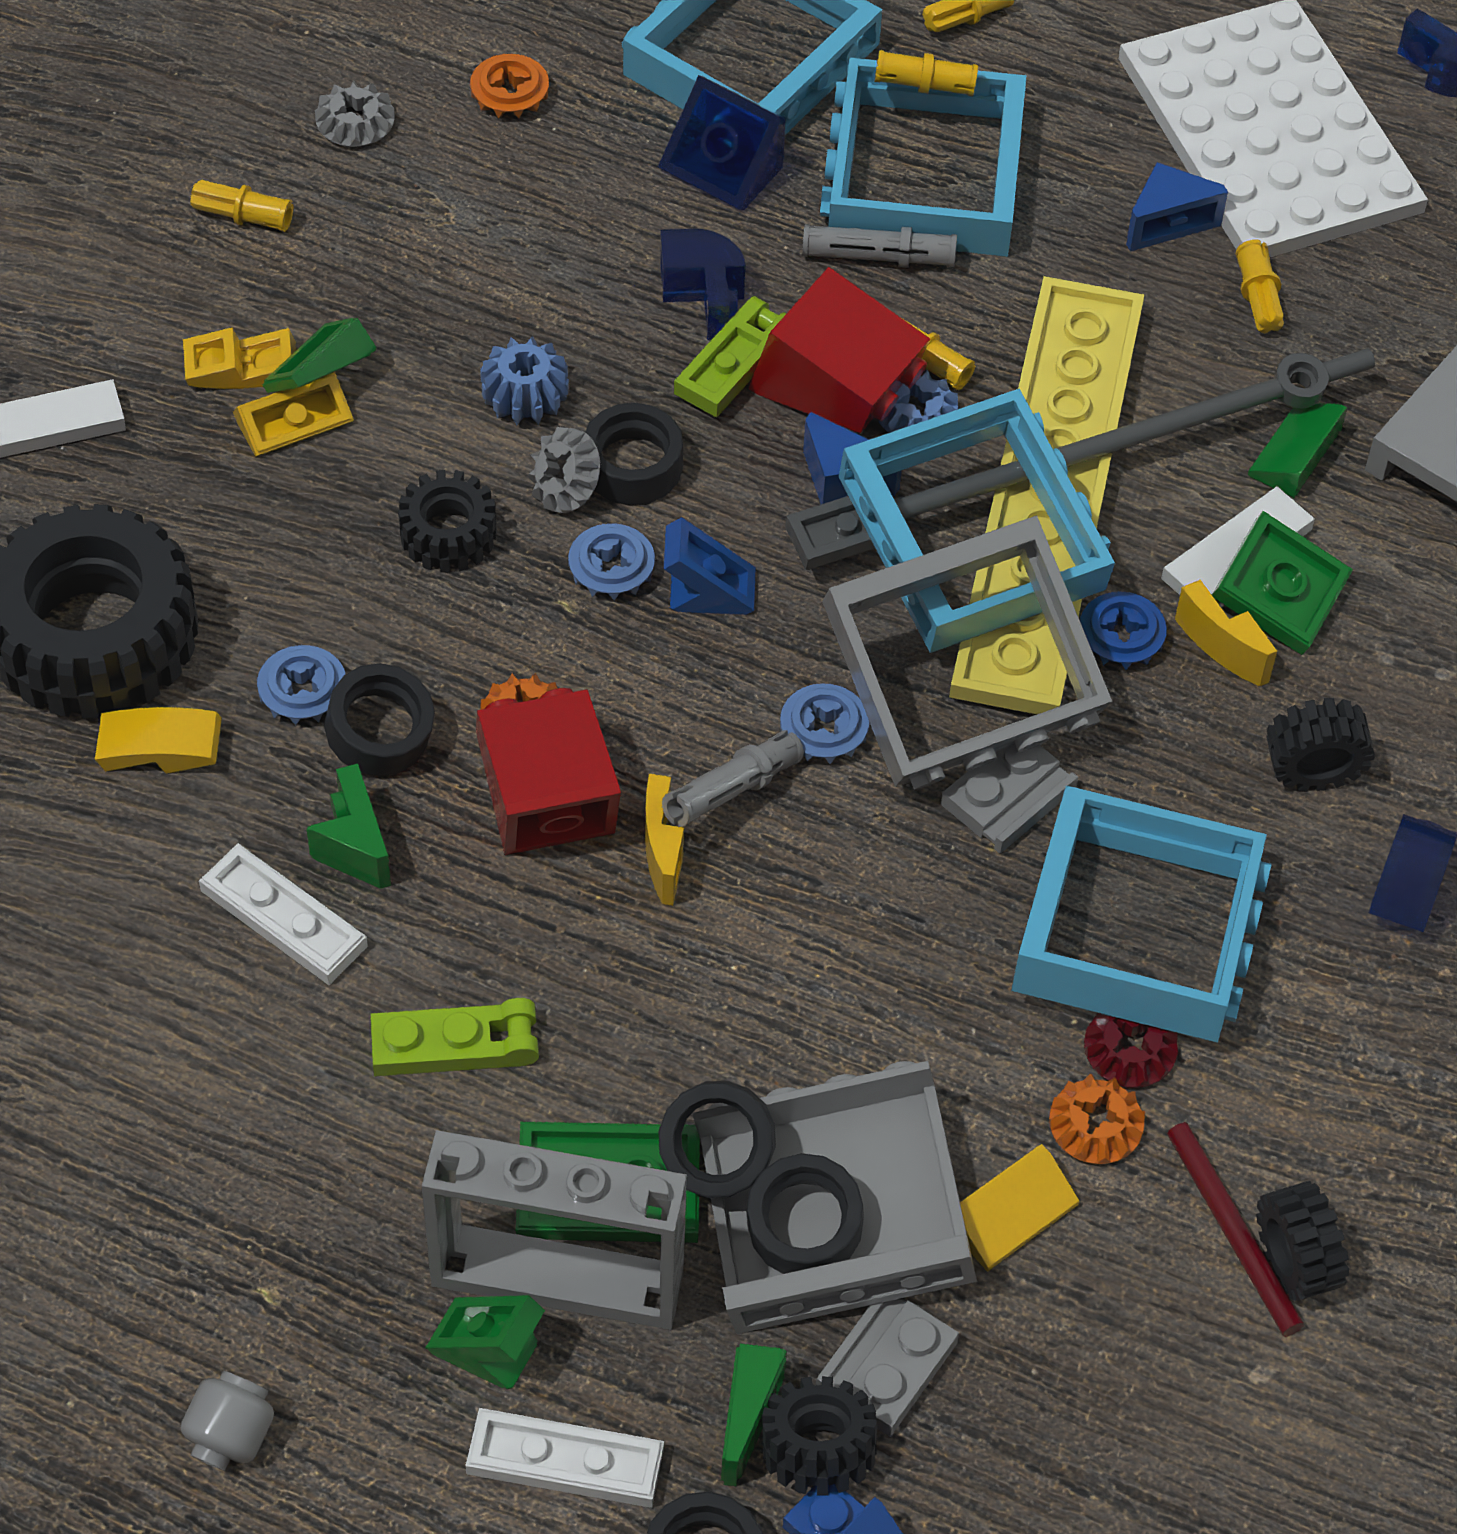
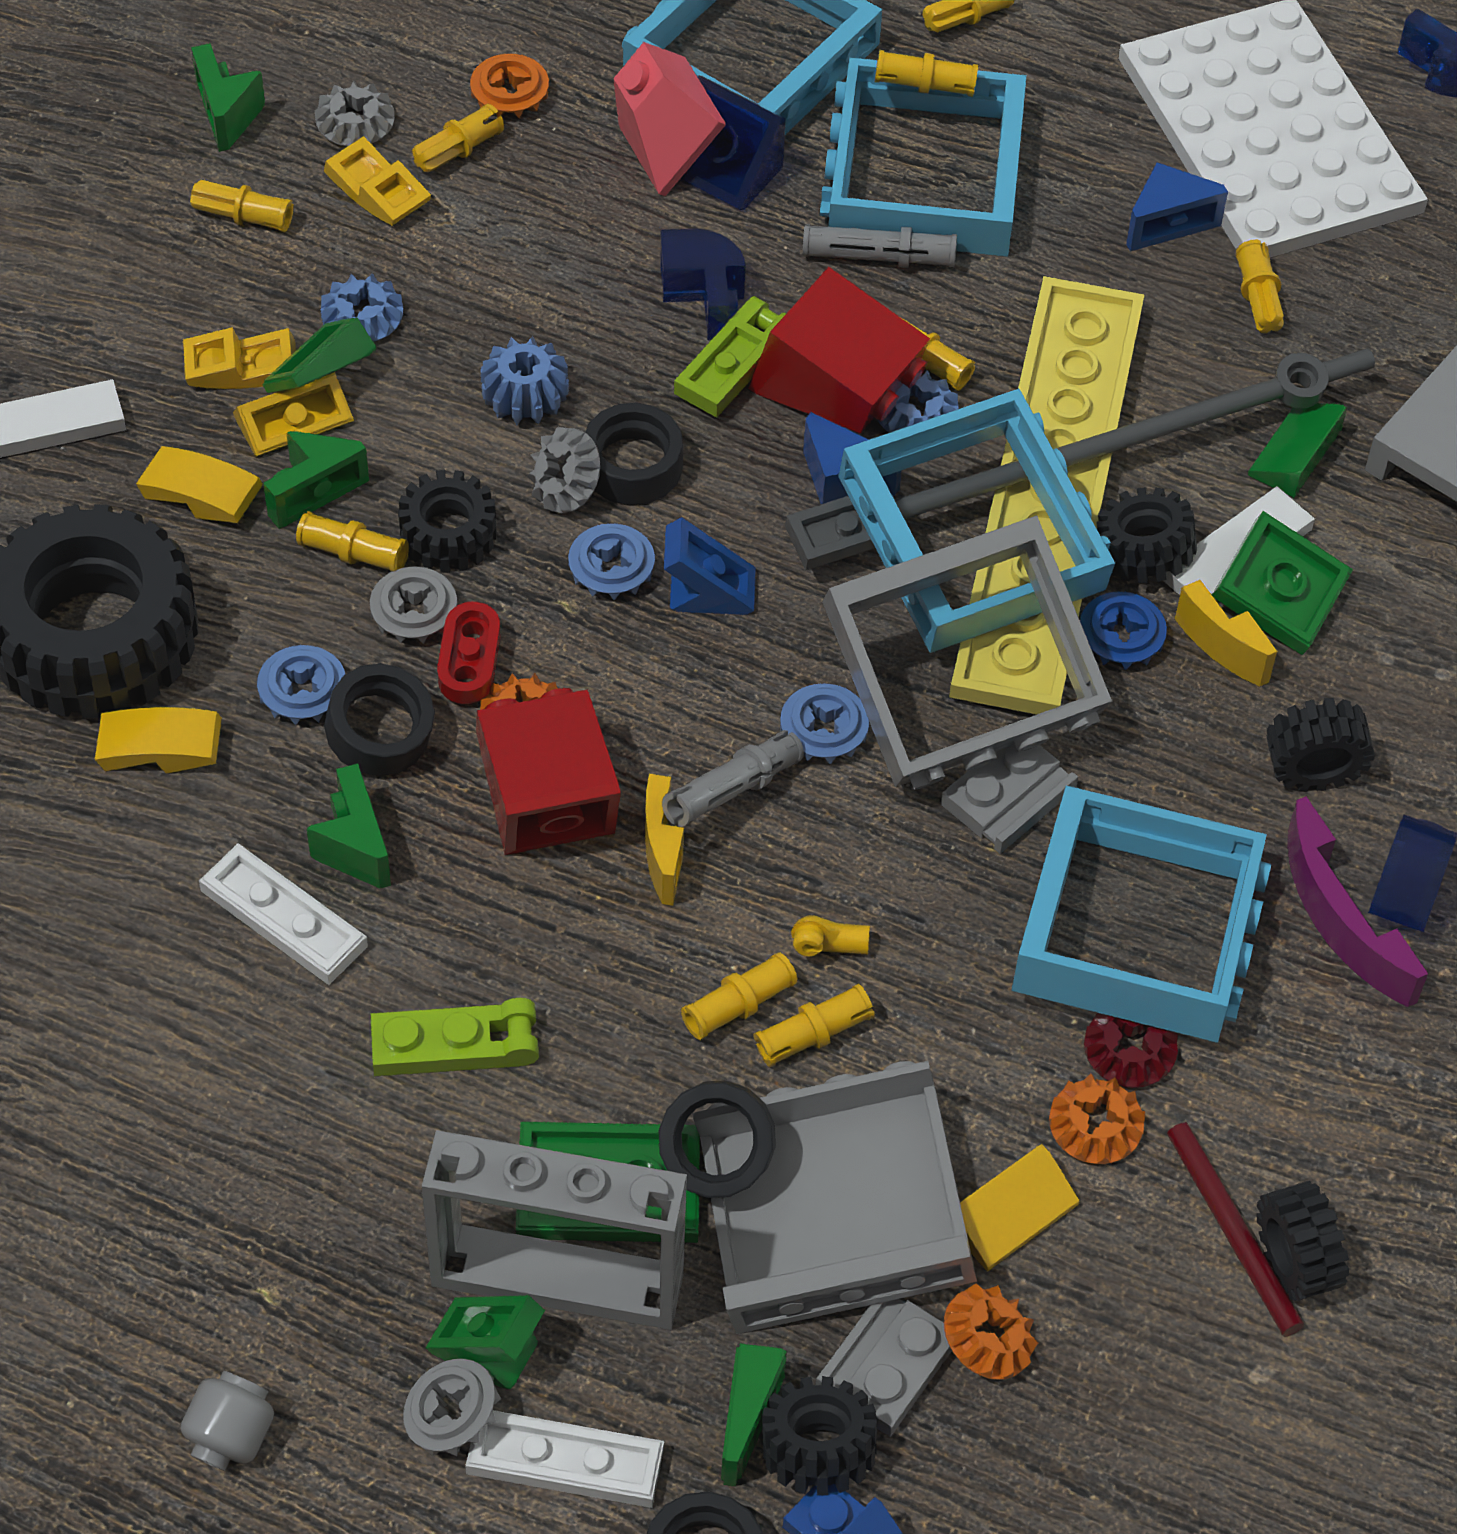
black tyre [746,1153,864,1274] -> none
none -> yellow slope [136,446,263,523]
none -> green slope [191,43,265,152]
none -> green slope [263,431,369,529]
none -> yellow pin [296,511,409,572]
none -> medium blue gear [321,273,403,342]
none -> yellow slope [324,136,431,226]
none -> light grey gear [370,567,457,644]
none -> light grey gear [403,1359,501,1456]
none -> yellow axle [412,104,504,172]
none -> red plate [437,601,501,704]
none -> coral slope [613,42,726,196]
none -> yellow pin [681,952,797,1040]
none -> yellow pin [753,984,875,1067]
none -> yellow arm [791,915,870,957]
none -> orange gear [944,1283,1038,1380]
none -> black tyre [1096,487,1197,583]
none -> magenta slope [1287,796,1428,1007]

